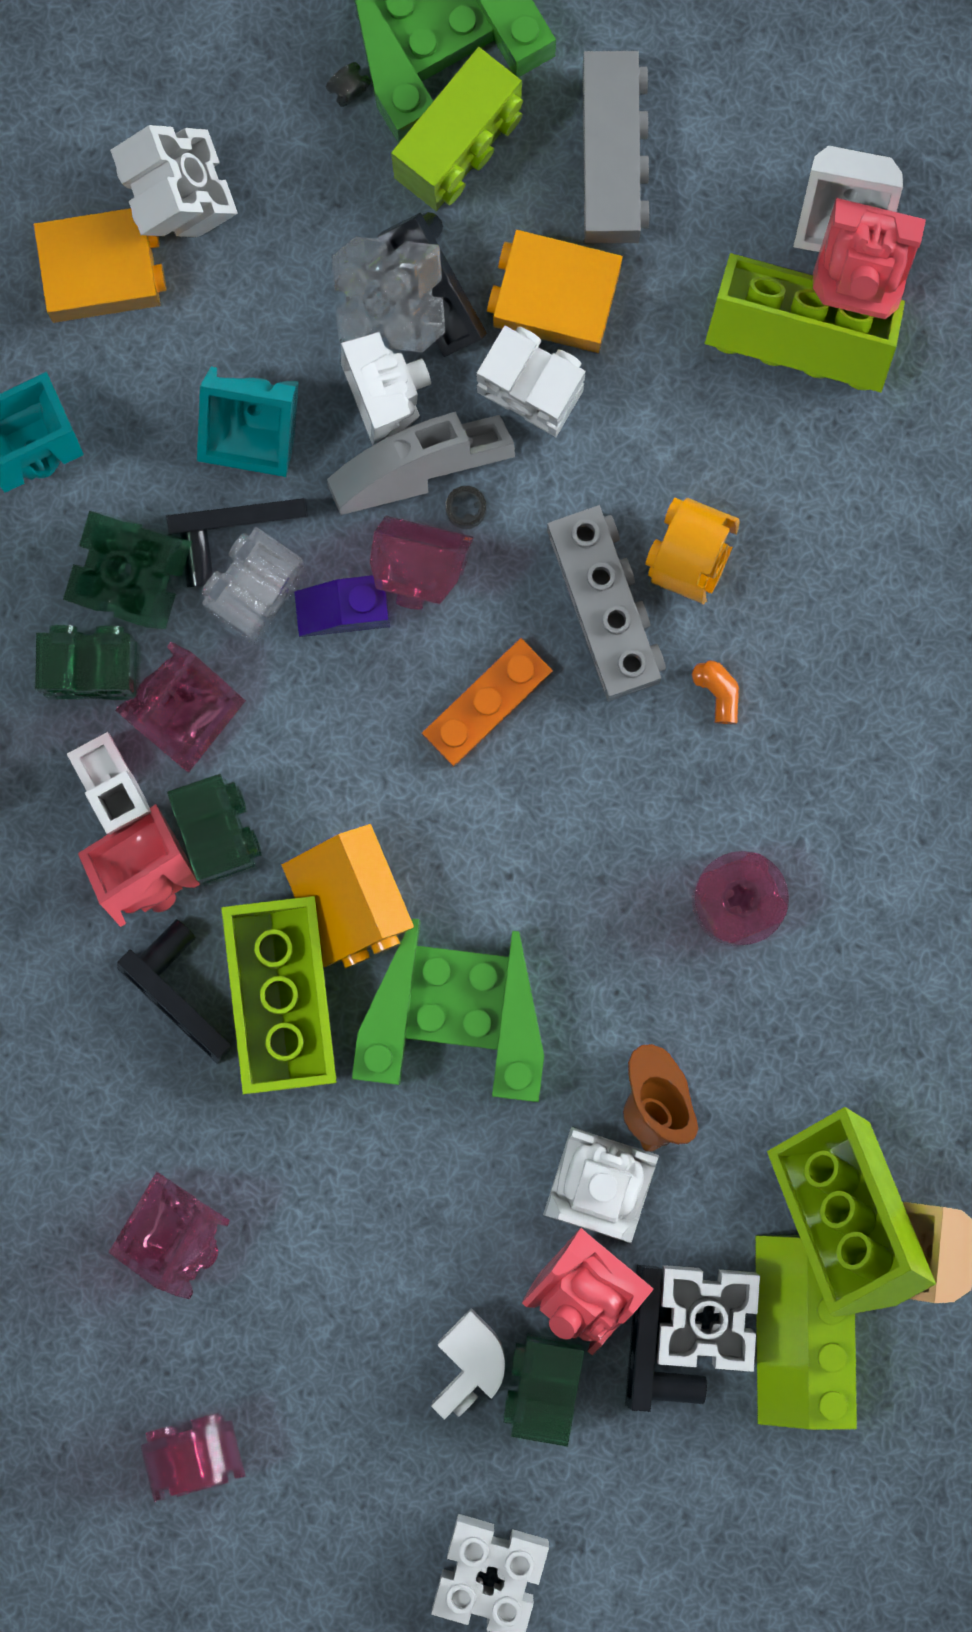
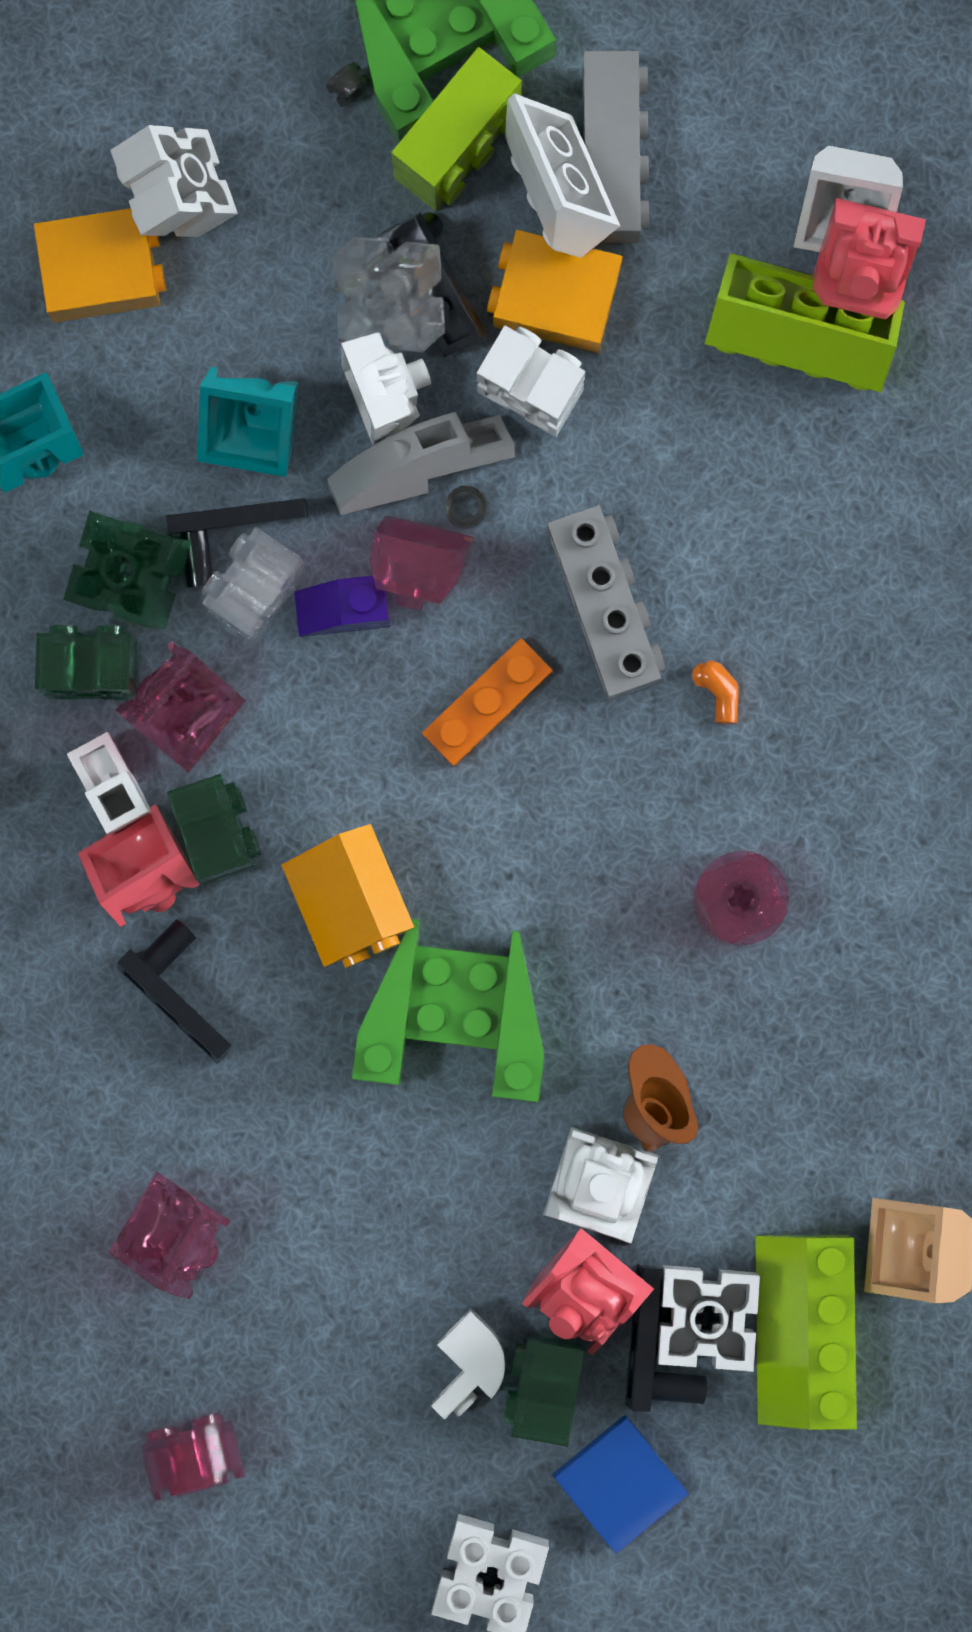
lime slope [221,896,337,1094] -> none
light orange brick [645,498,740,604] -> none
lime slope [767,1107,936,1317] -> none
none -> white slope [505,93,620,258]
none -> blue slope [552,1415,689,1554]

